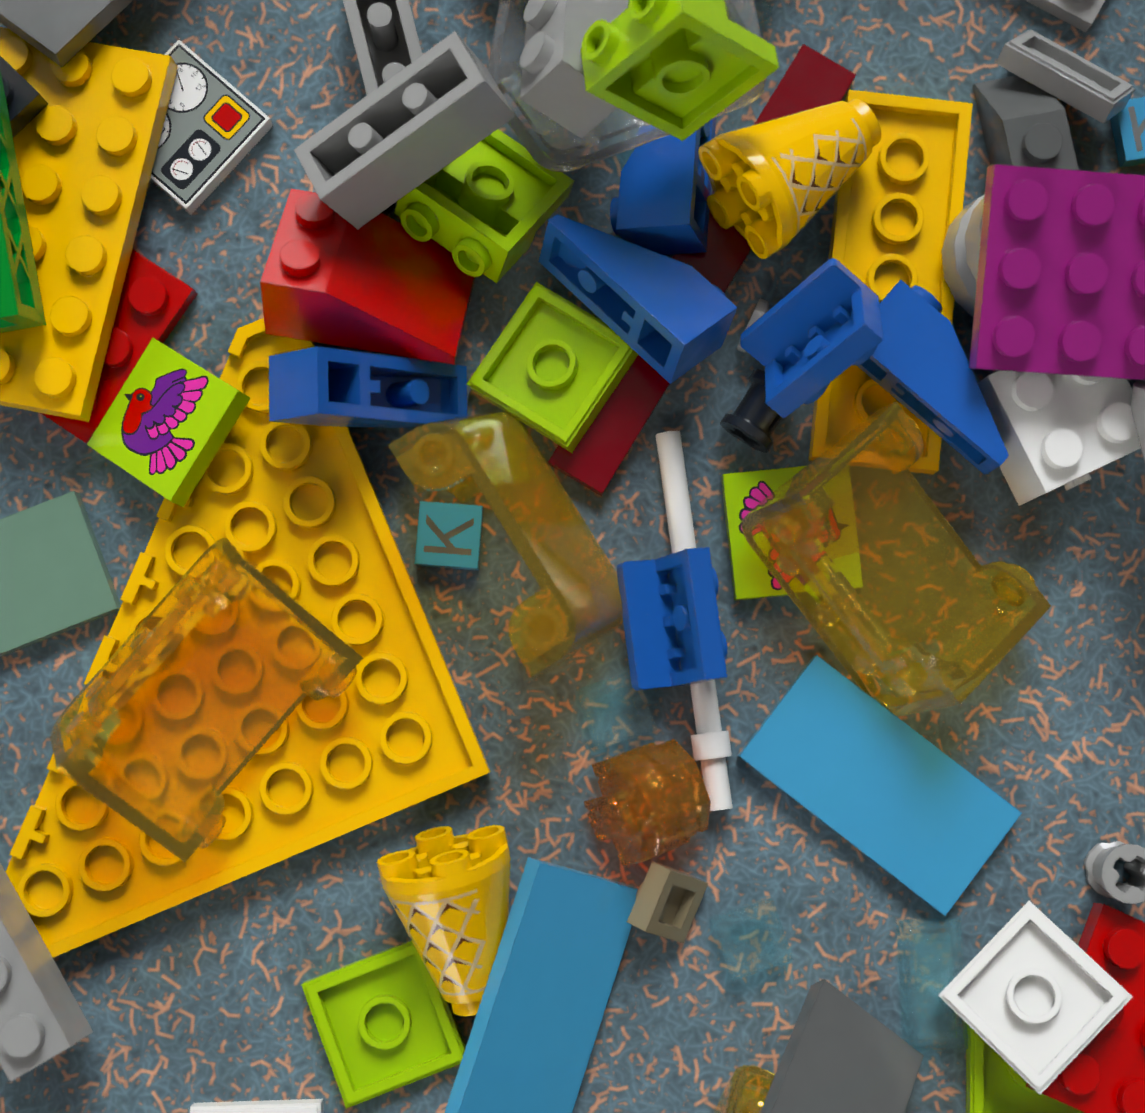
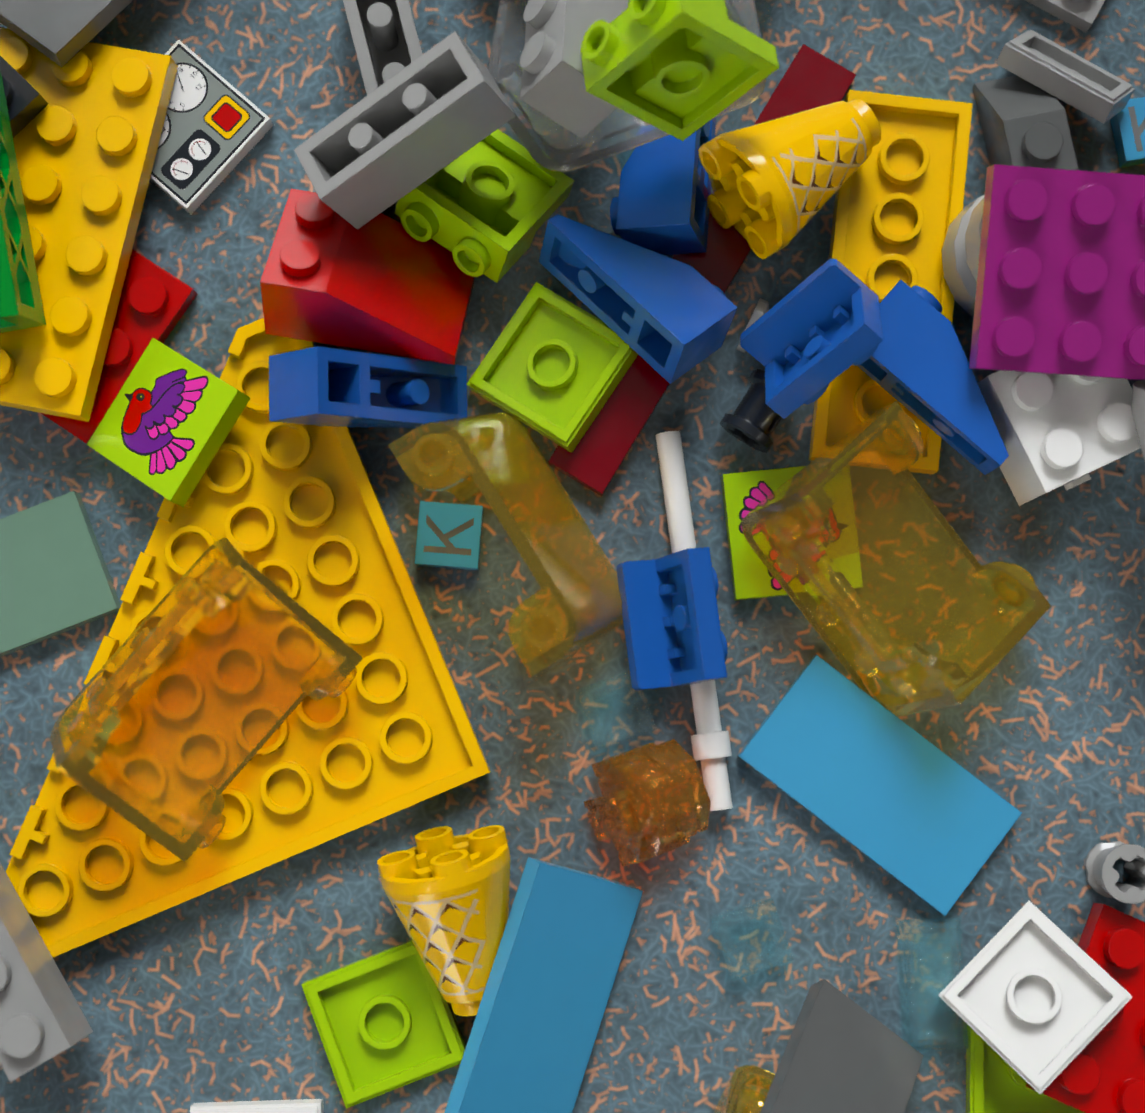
dark tan plate [627,861,708,943] -> none

